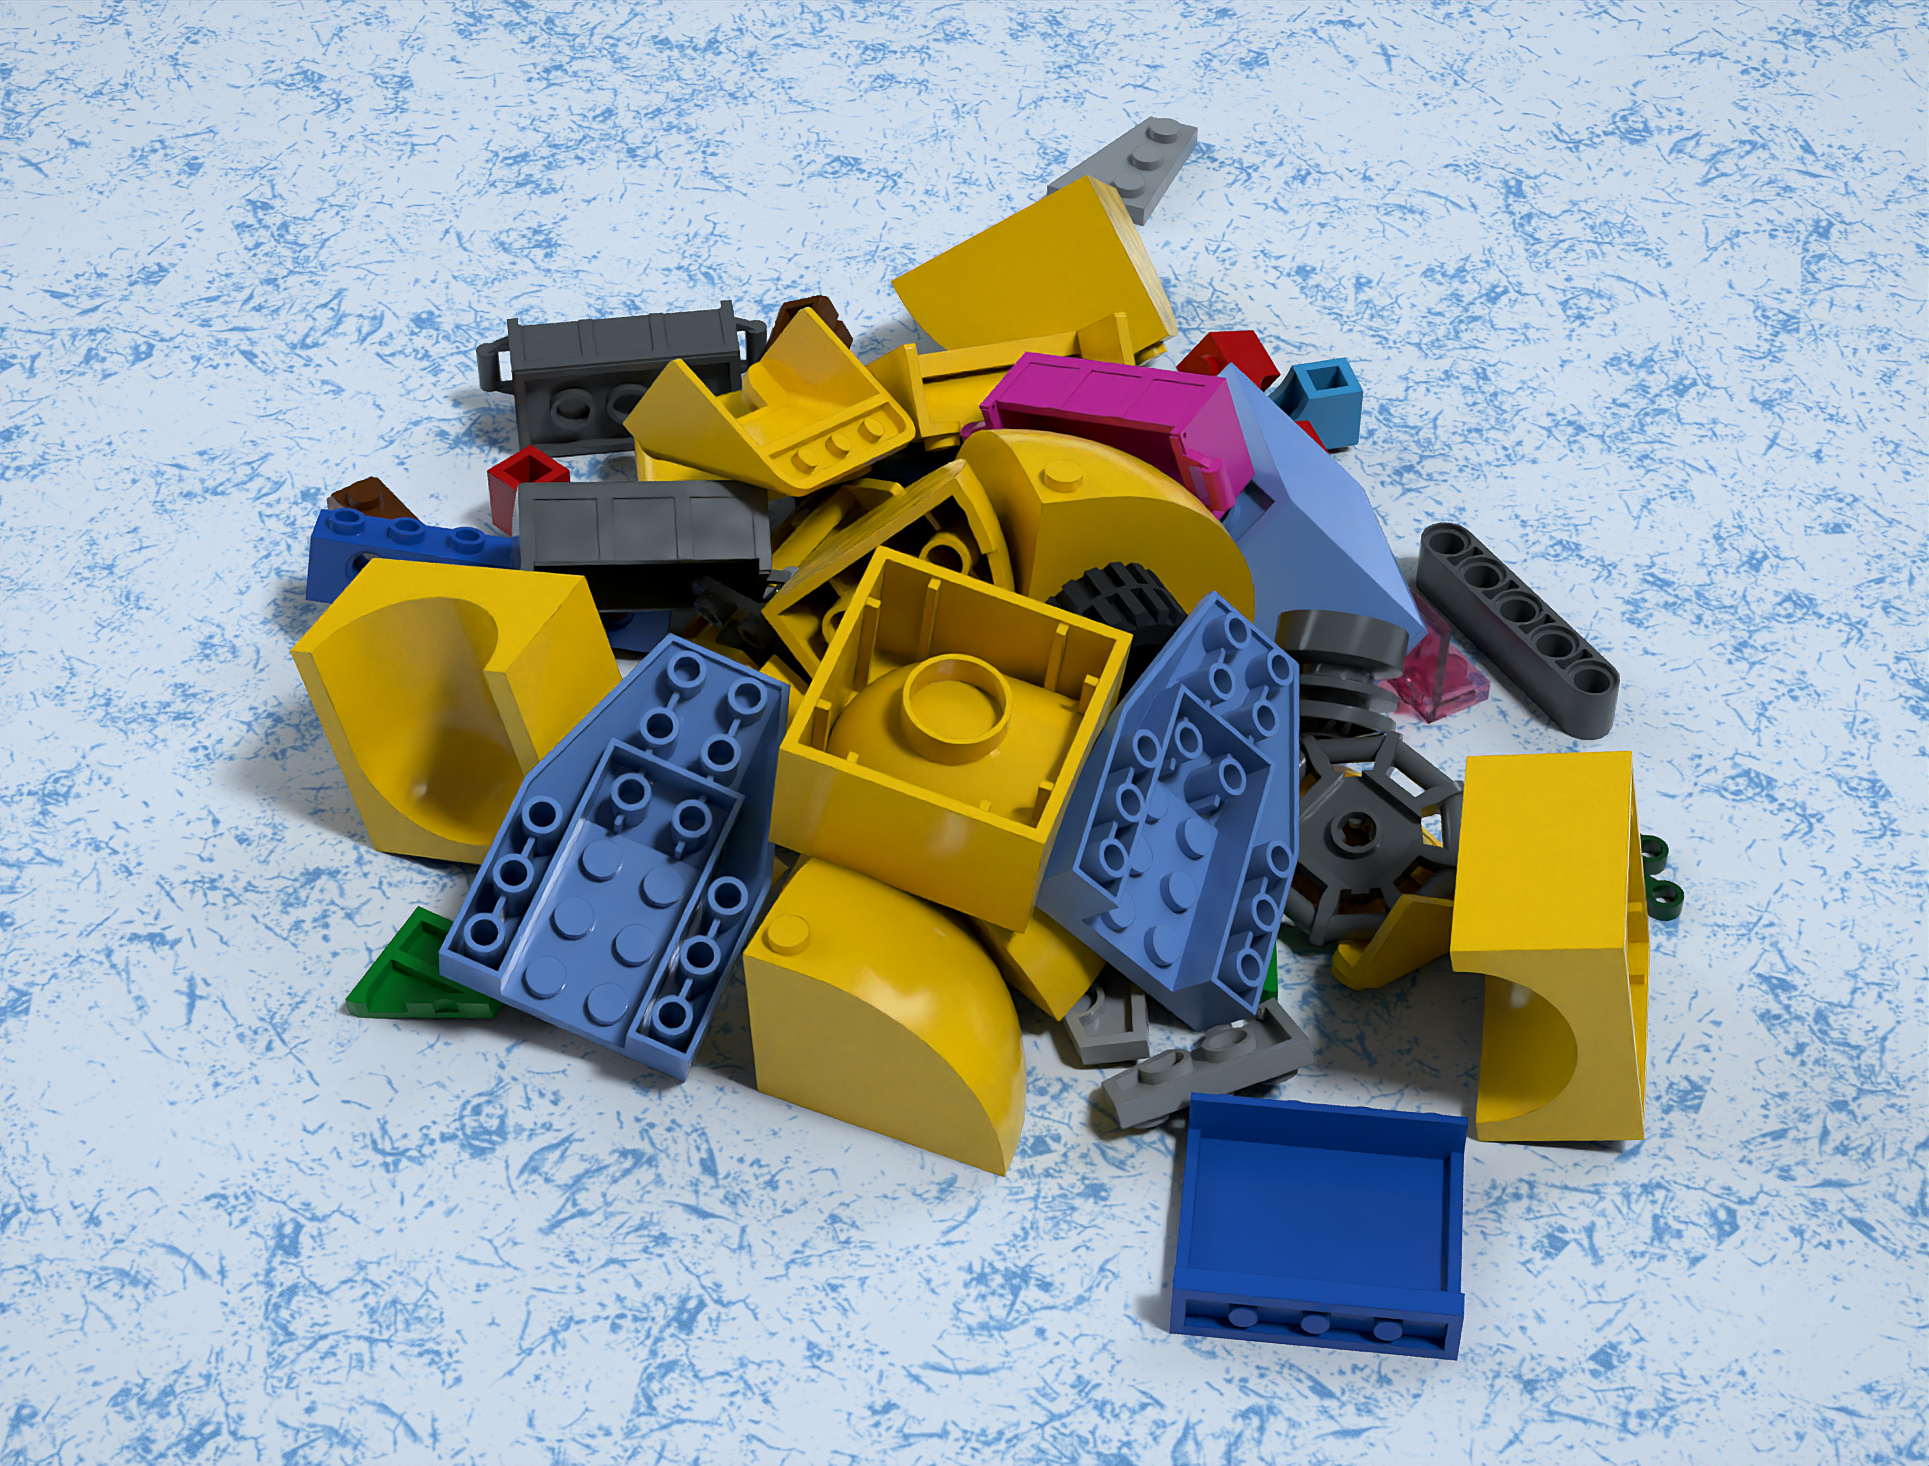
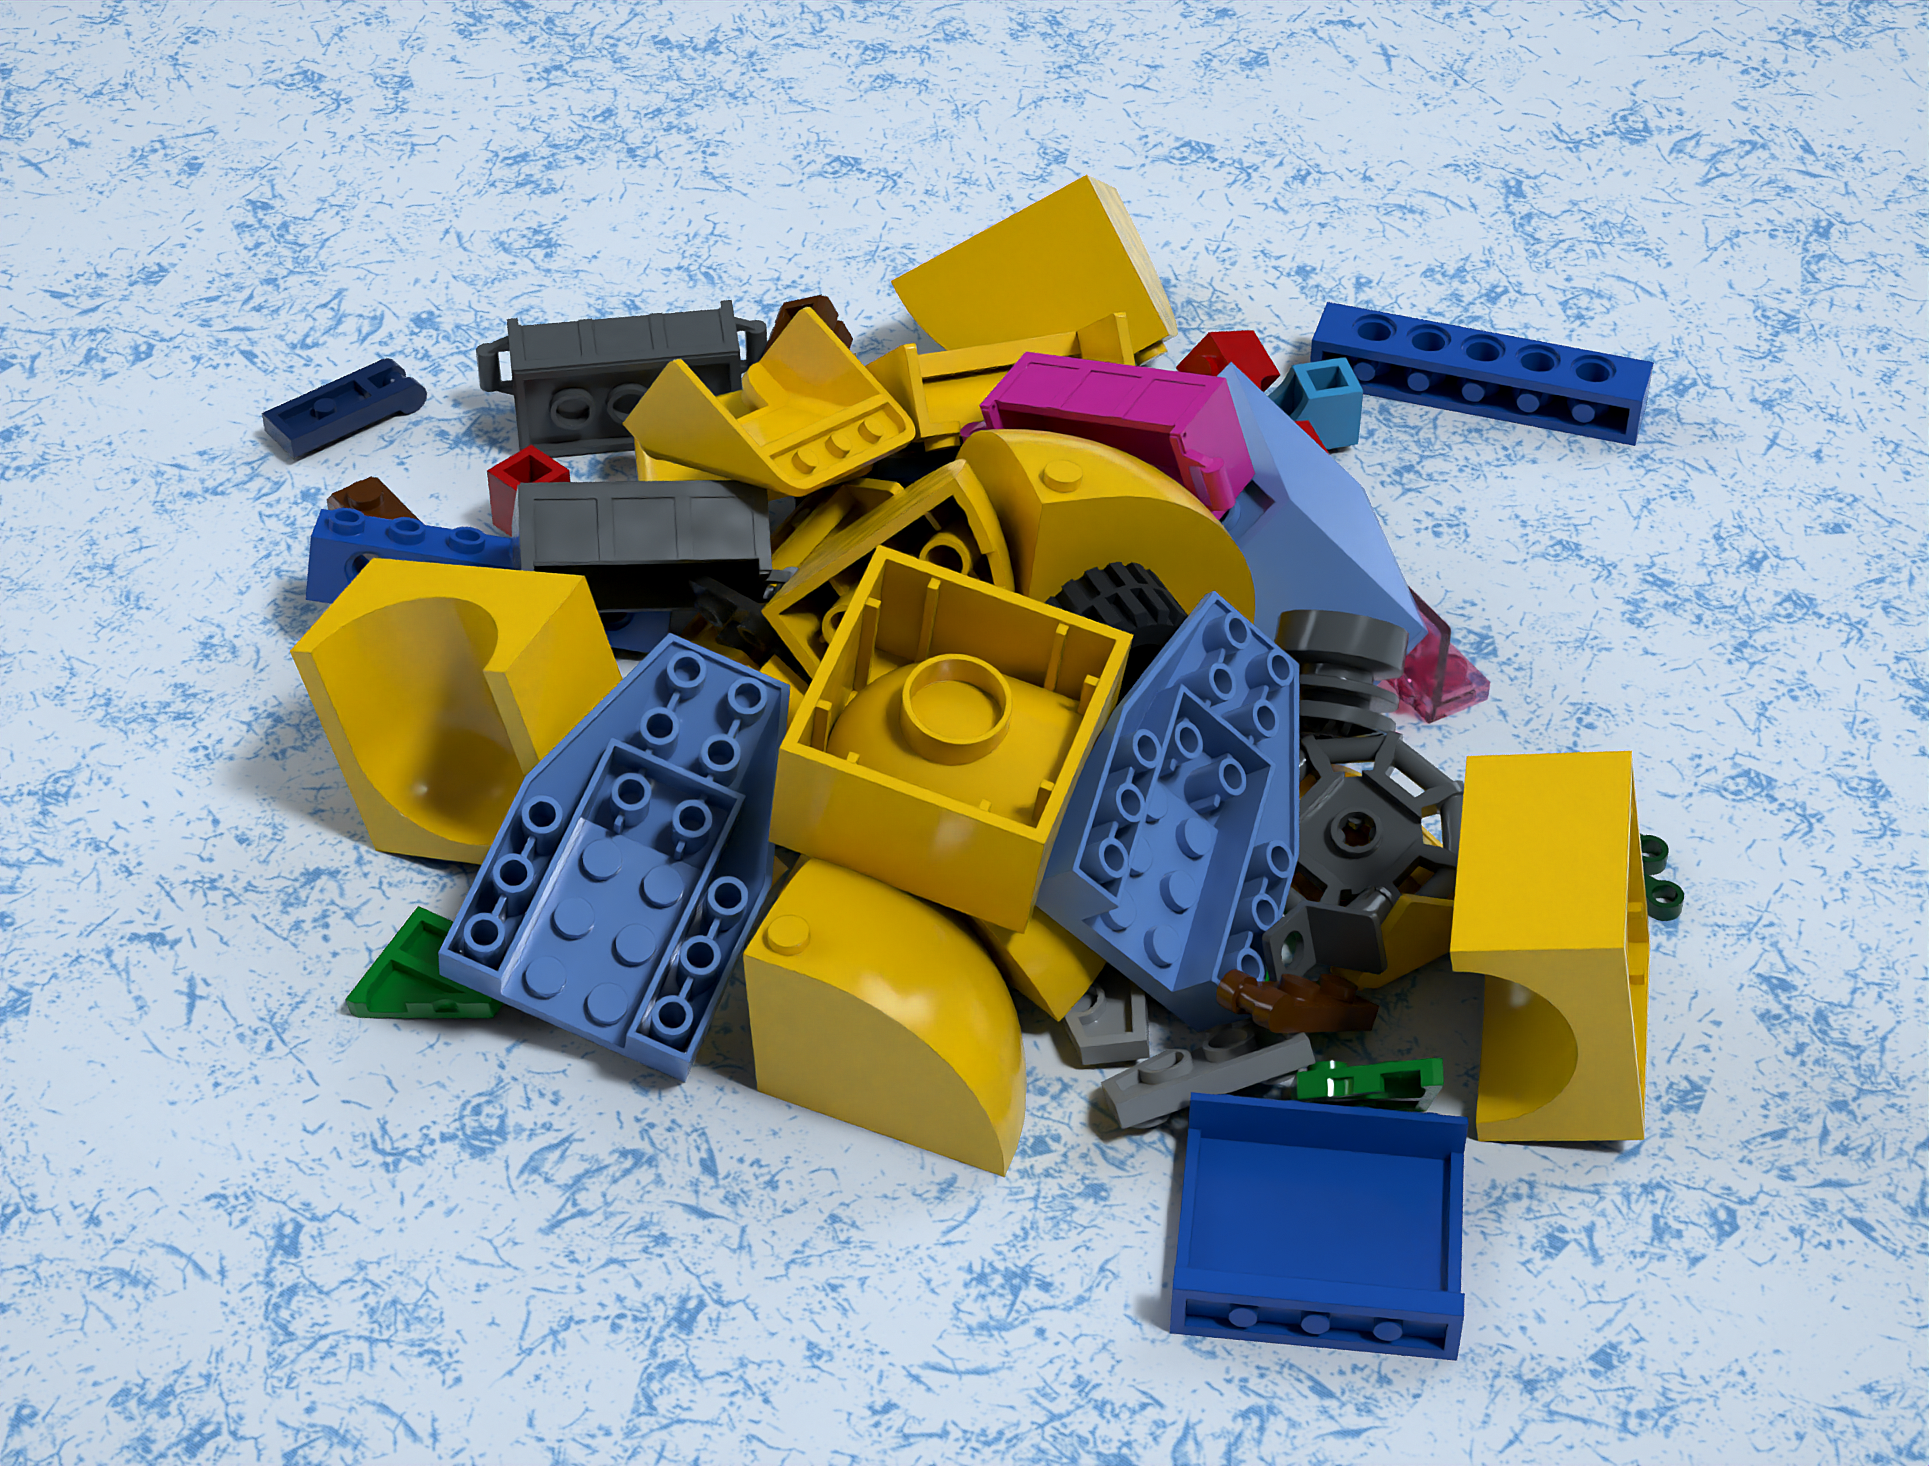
light grey wing [1047,116,1198,226] -> none
dark grey beam [1416,522,1620,740] -> none
none -> dark blue plate [262,358,427,458]
none -> reddish brown plate [1216,969,1379,1033]
none -> dark grey bracket [1262,885,1396,981]
none -> green wing [1290,1058,1444,1111]
none -> blue brick [1310,302,1654,446]

